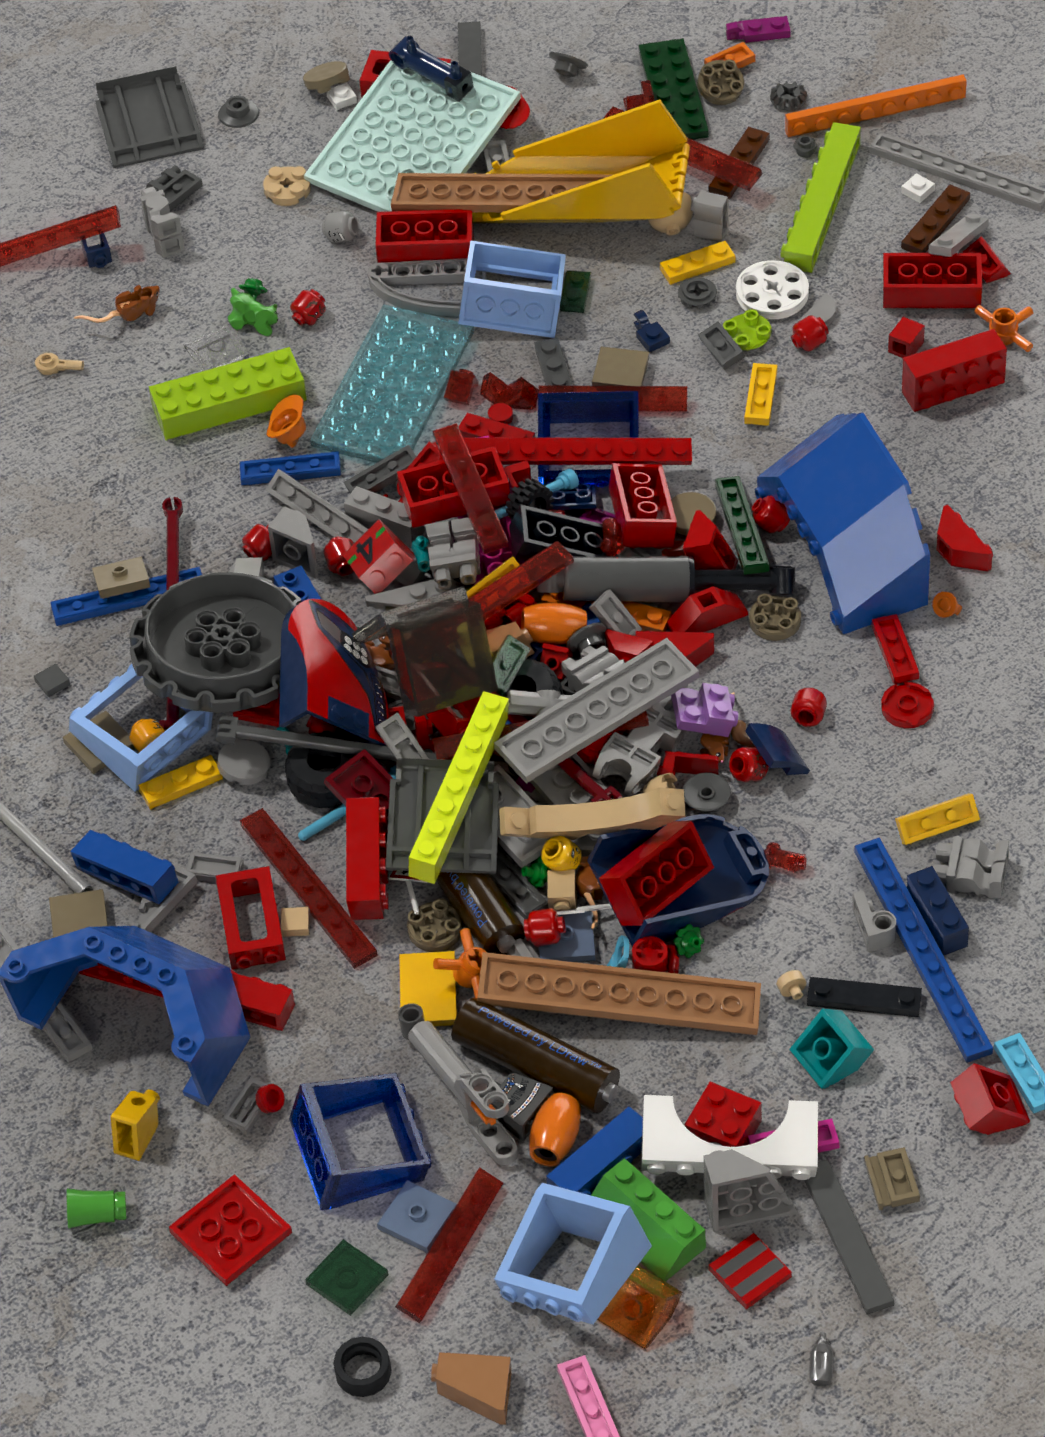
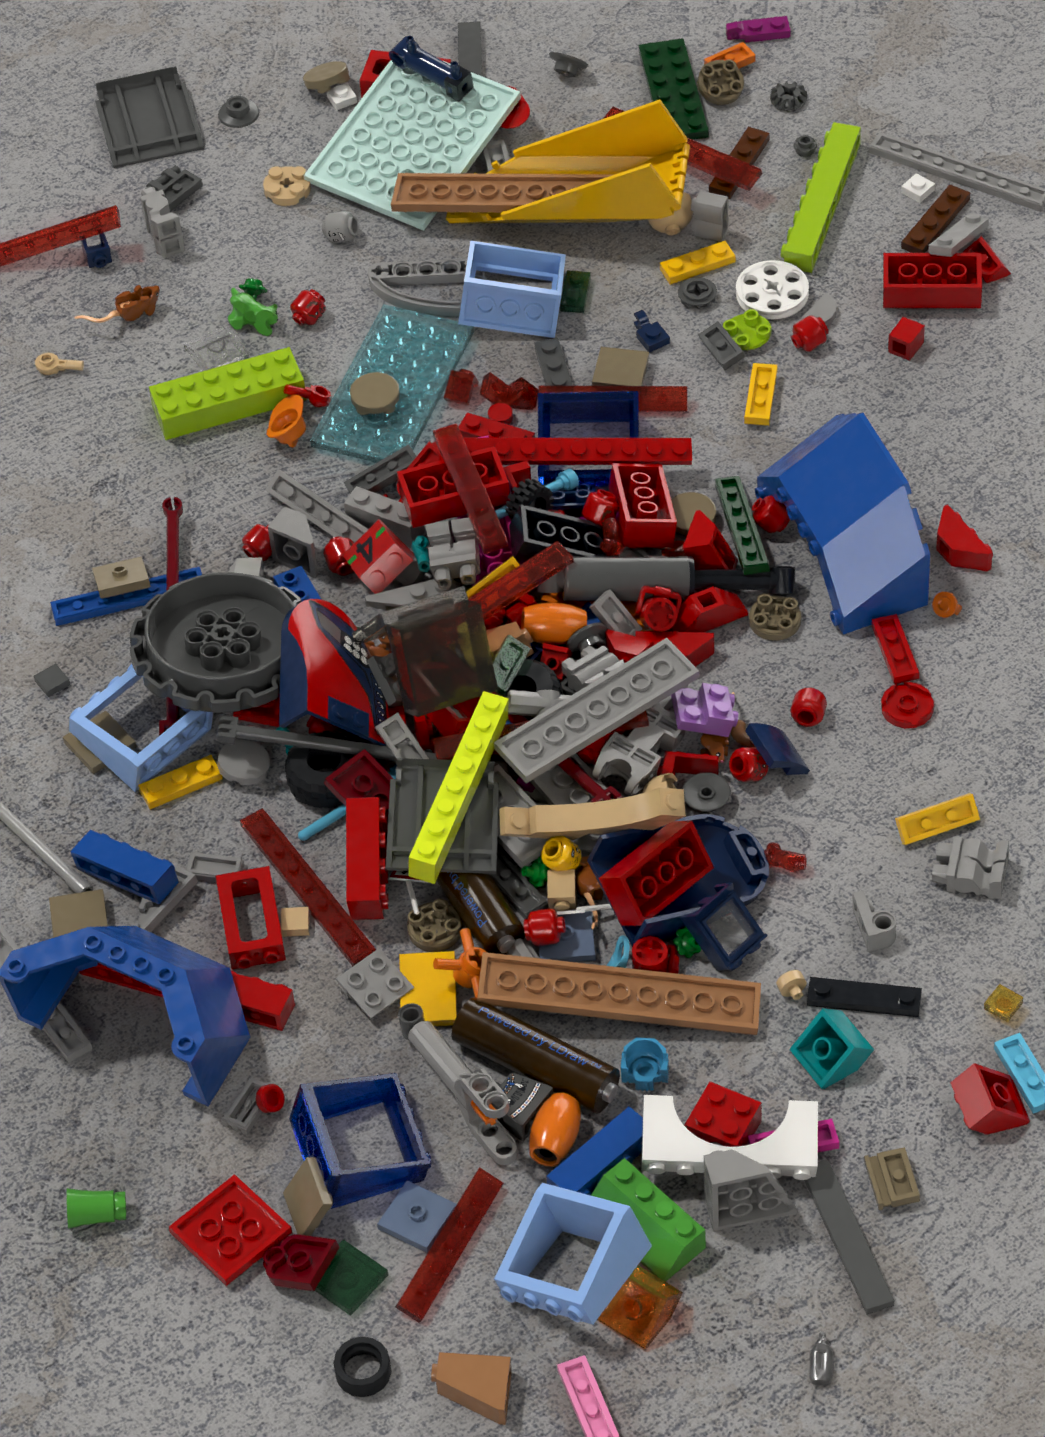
yellow torso [111,1089,160,1161] -> none
light orange head [129,718,165,752] -> none
blue tile [239,451,341,486] -> none
red brick [375,209,474,263] -> none
clear red panel [623,80,654,111] -> none
red tile [709,1233,792,1310] -> none
orange plate [785,74,967,137] -> none
blue plate [854,837,993,1063] -> none
red brick [902,329,1007,412] -> none
dark blue brick [907,866,969,956] -> none
orange bar [974,305,1034,352] -> none
none -> dark red plate [263,1234,340,1292]
none -> dark tan tile [283,1157,333,1236]
none -> red plate [284,384,331,408]
none -> light grey hinge [336,948,414,1019]
none -> dark tan tile [350,372,400,415]
none -> dark grey hinge [367,653,410,707]
none -> red head [582,489,619,526]
none -> dark azure hair [621,1038,669,1091]
none -> red piece [635,586,682,631]
none -> dark blue window [680,882,768,971]
none -> clear yellow plate [984,984,1023,1023]

